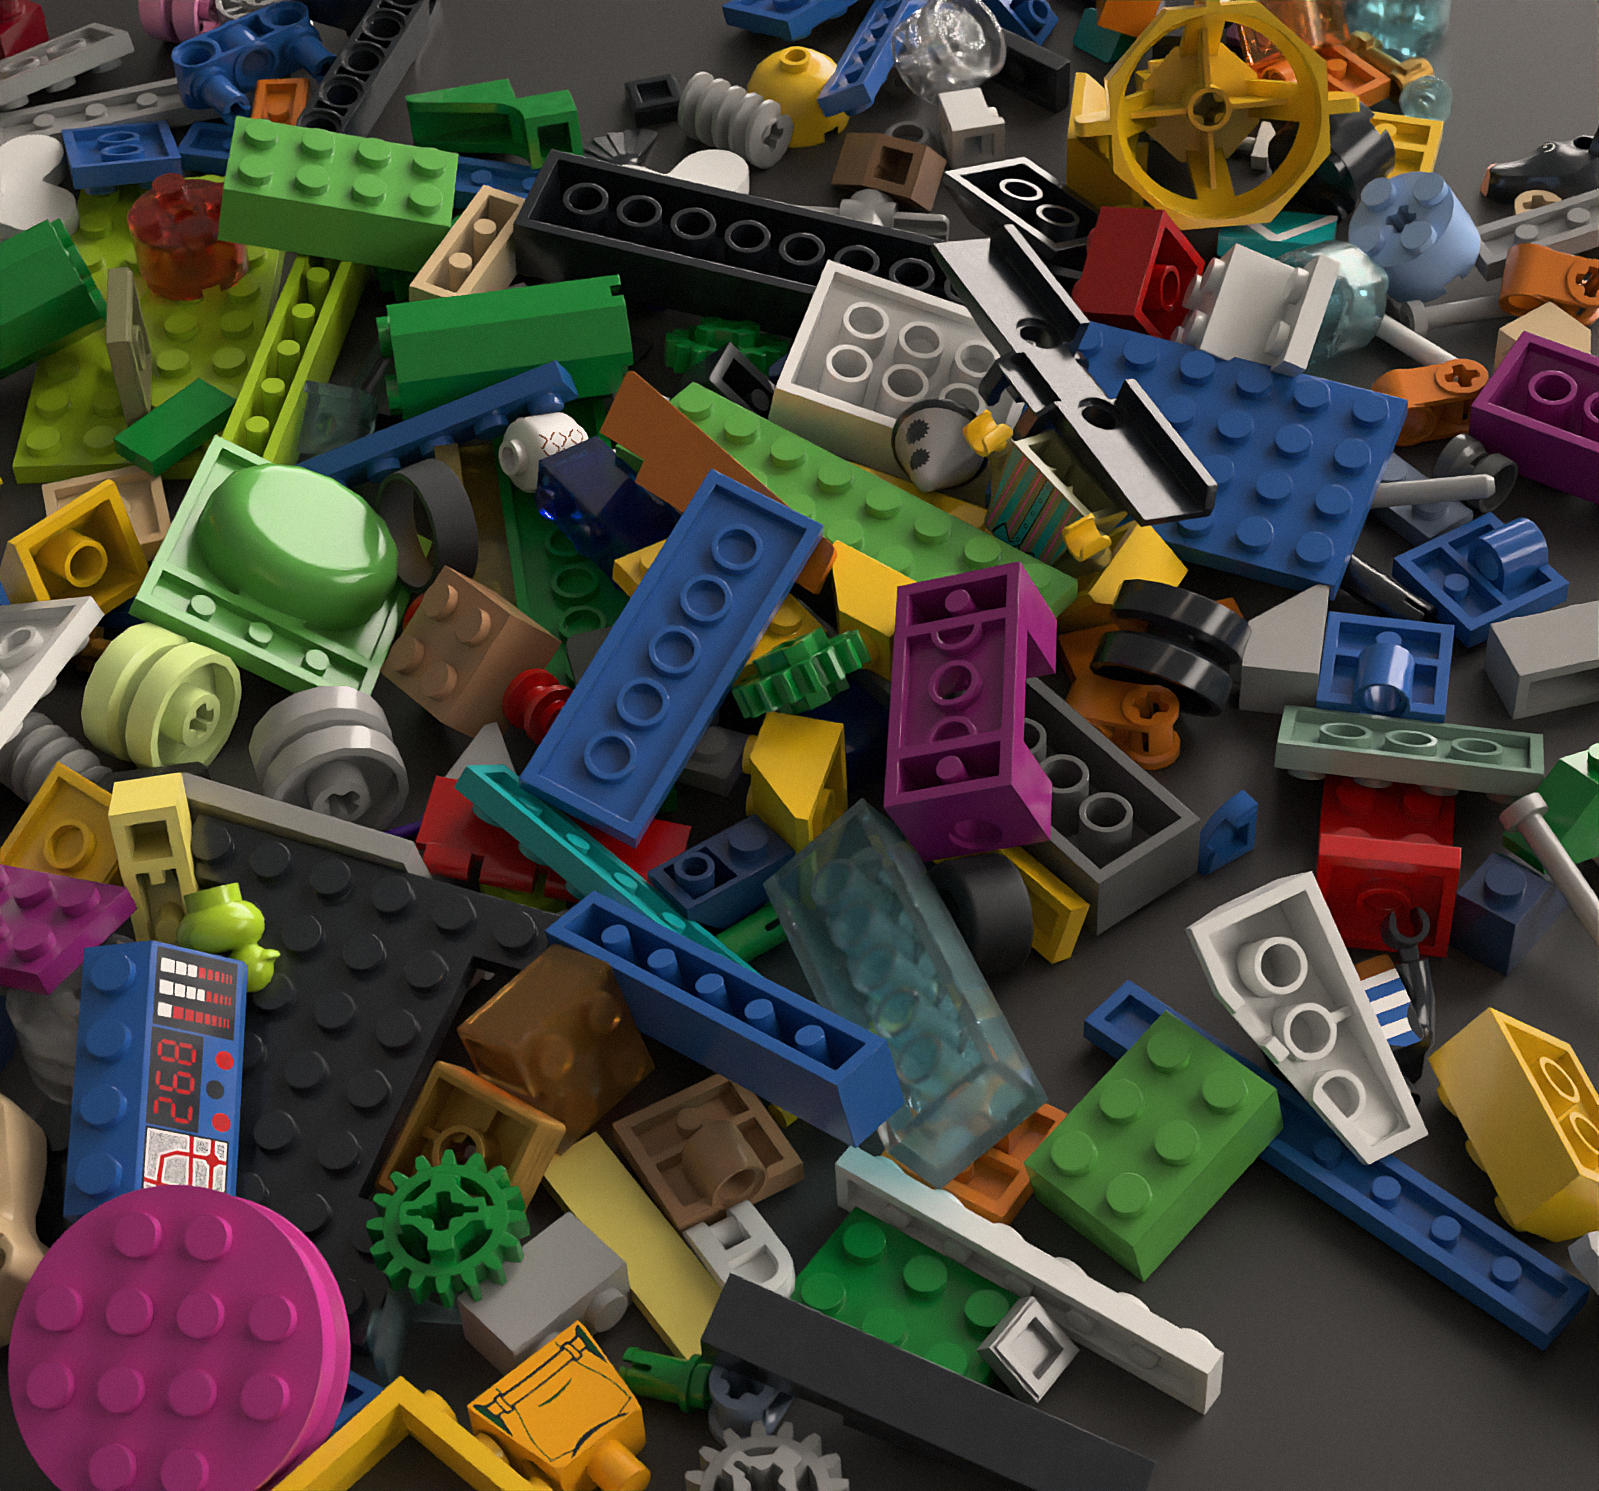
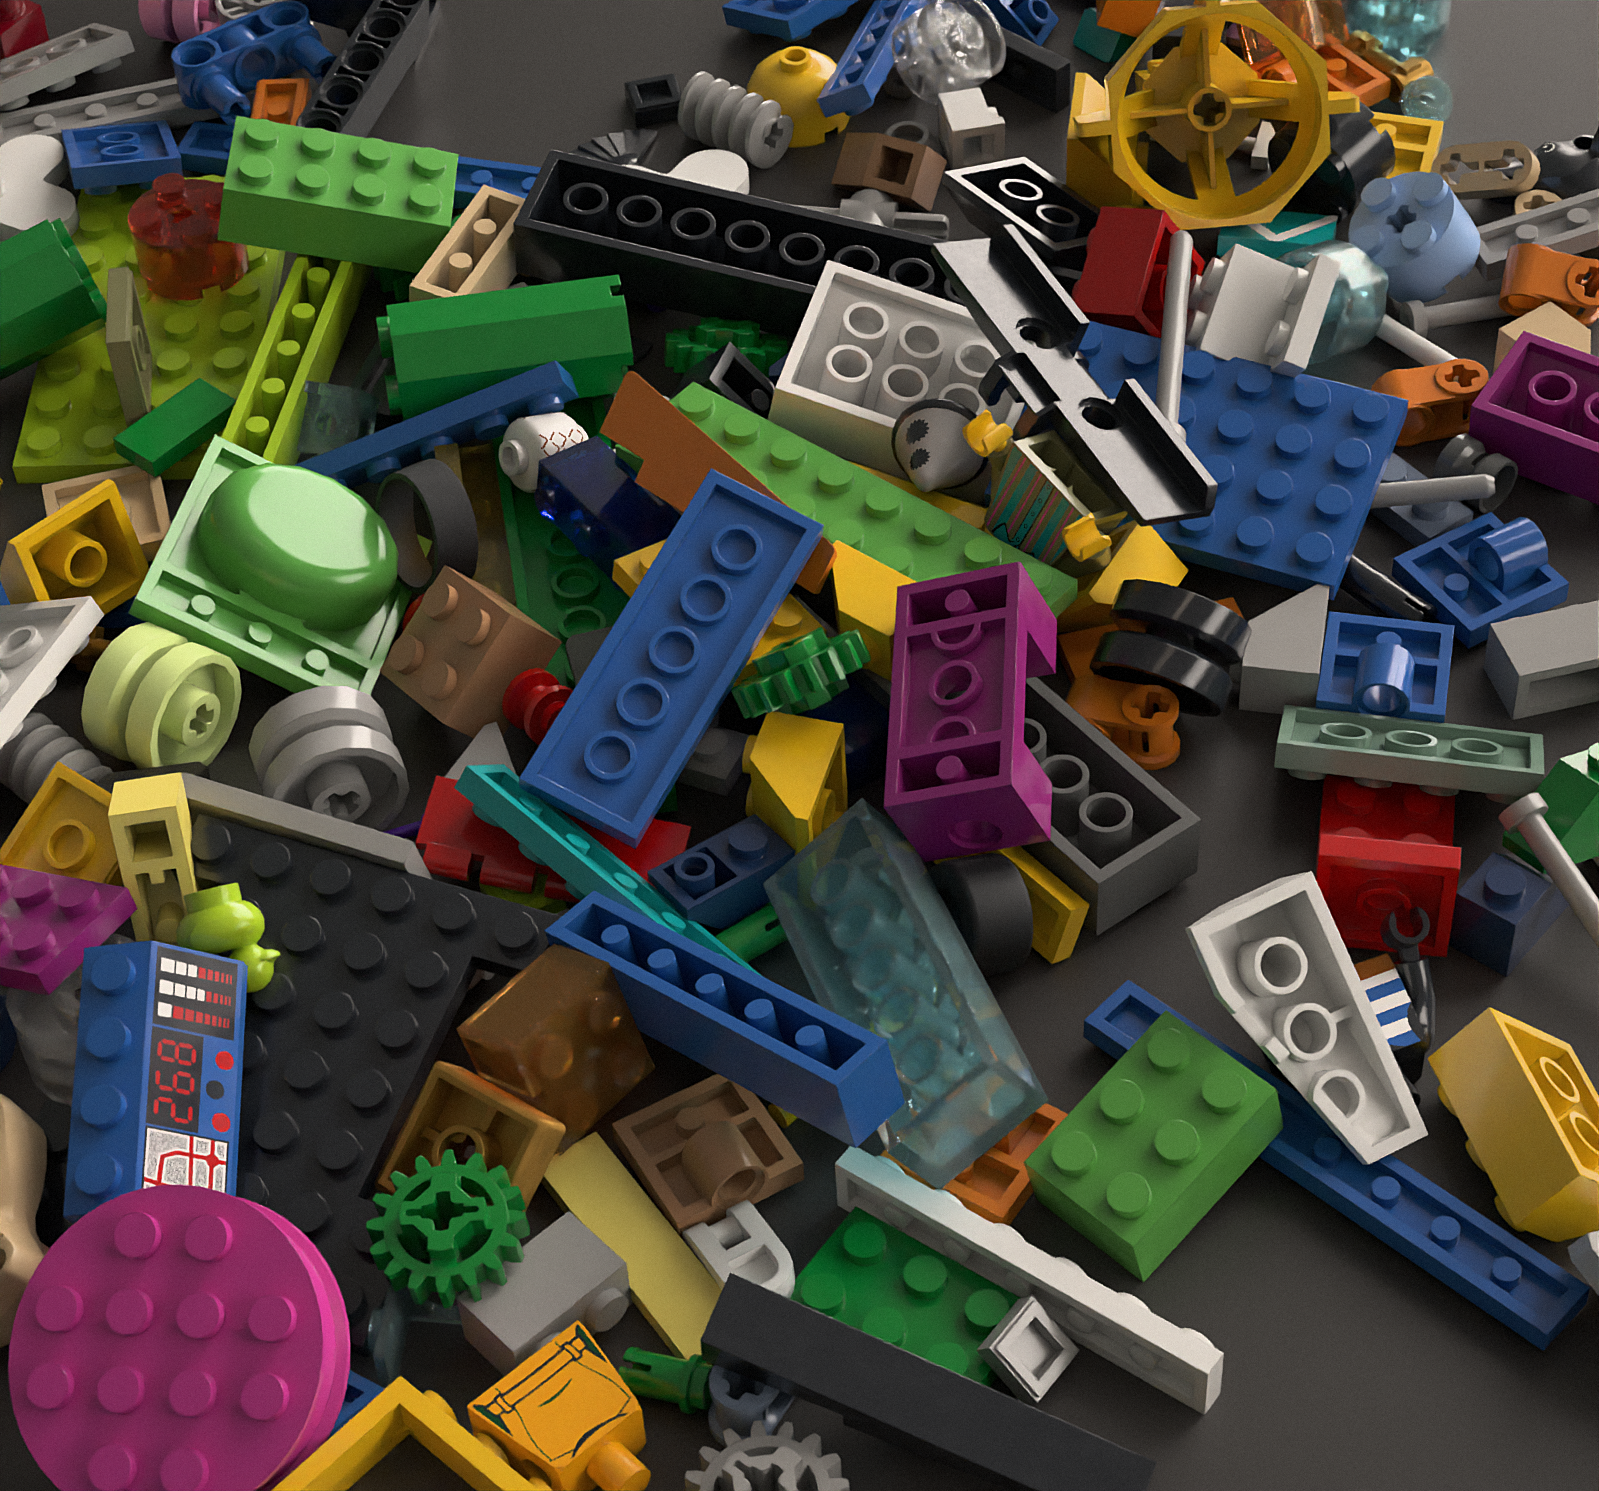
green arch [405,79,584,170] -> none
blue tile [1198,790,1258,876] -> none
none -> light grey bar [1155,230,1193,443]
none -> tan beam [1431,140,1540,200]

